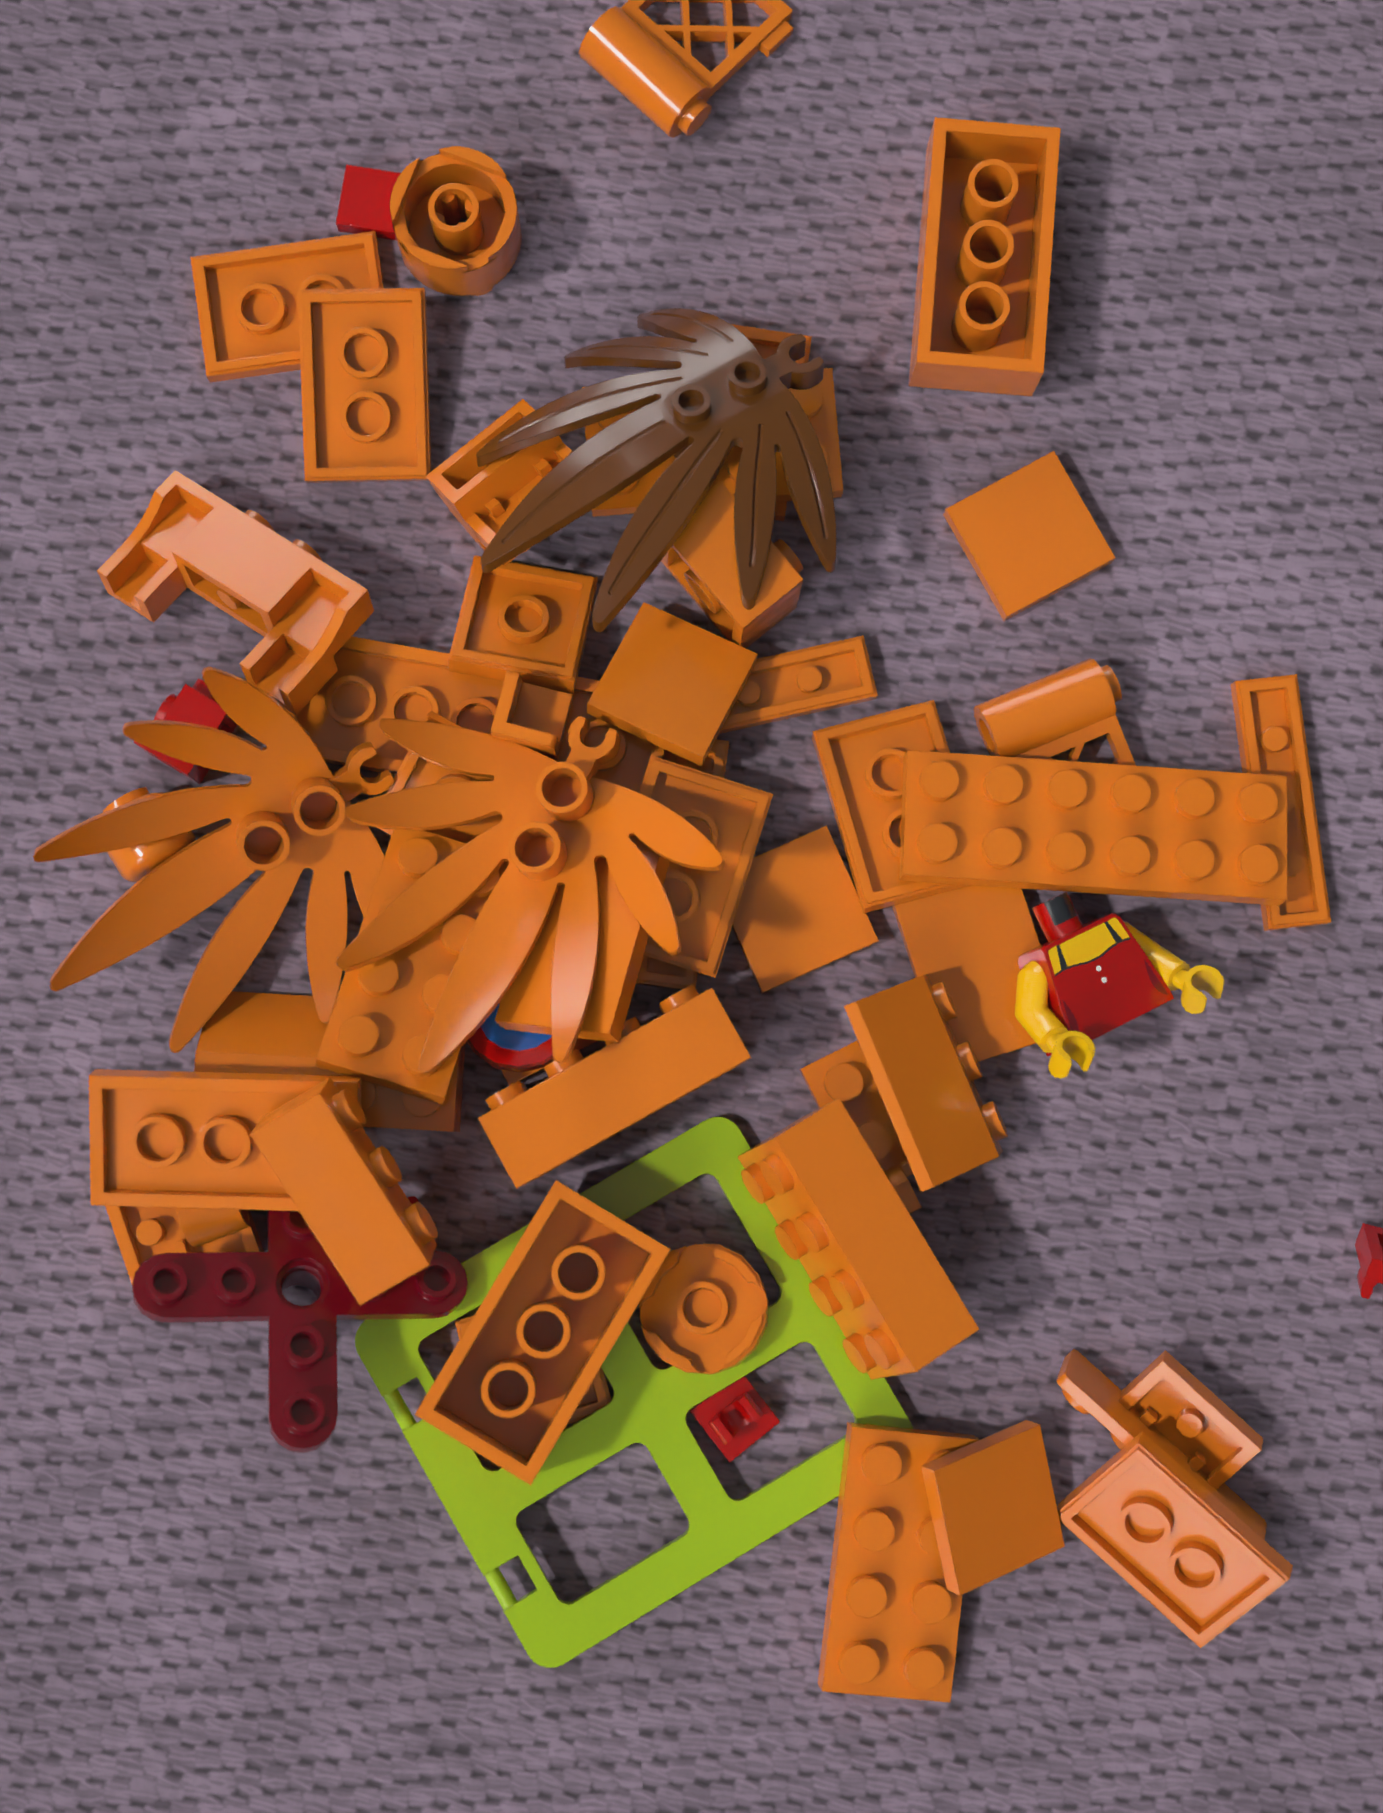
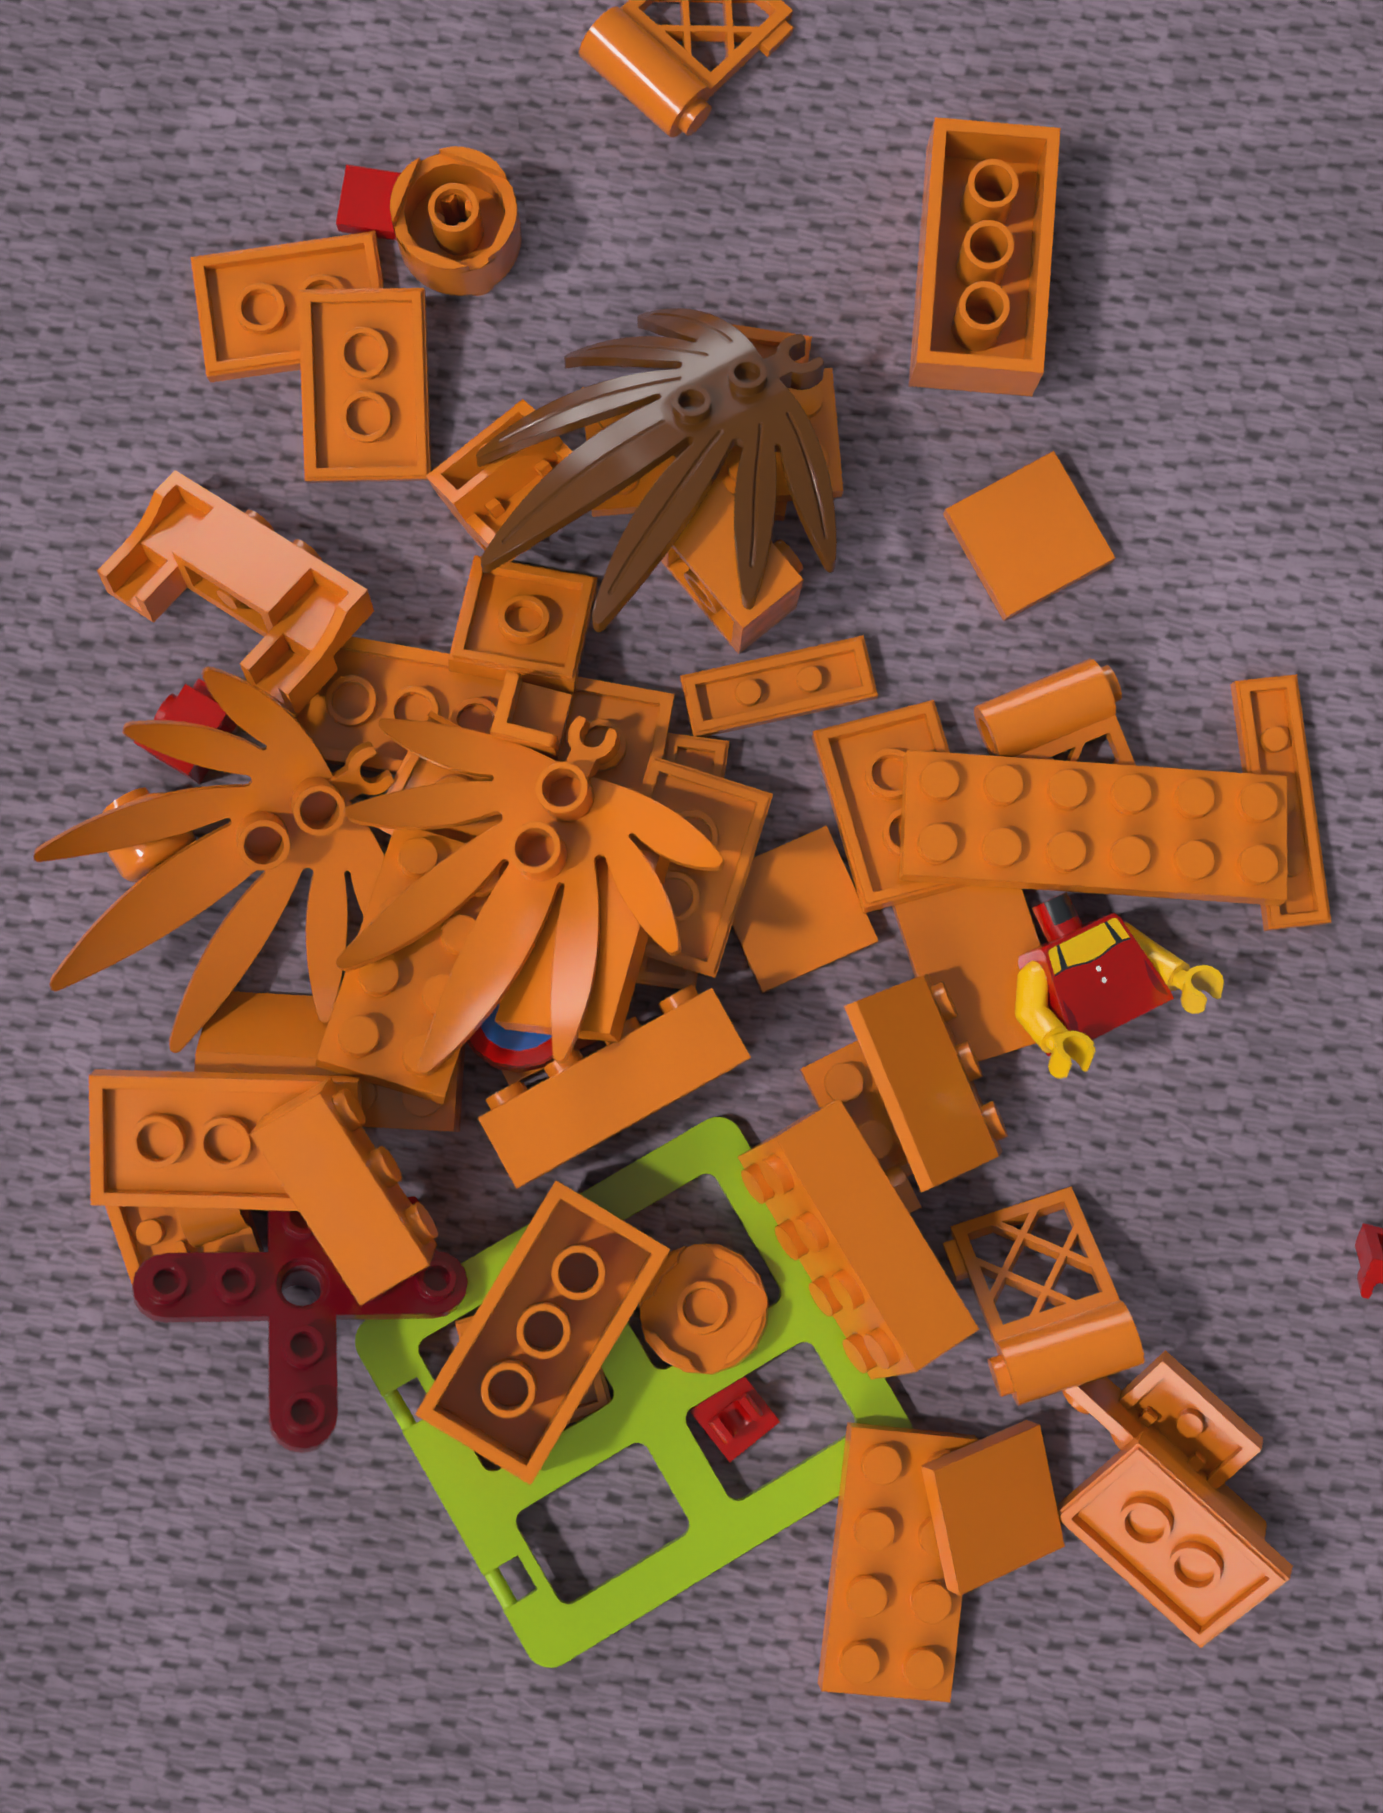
orange tile [587,602,758,766] -> none
none -> orange piece [943,1186,1145,1406]

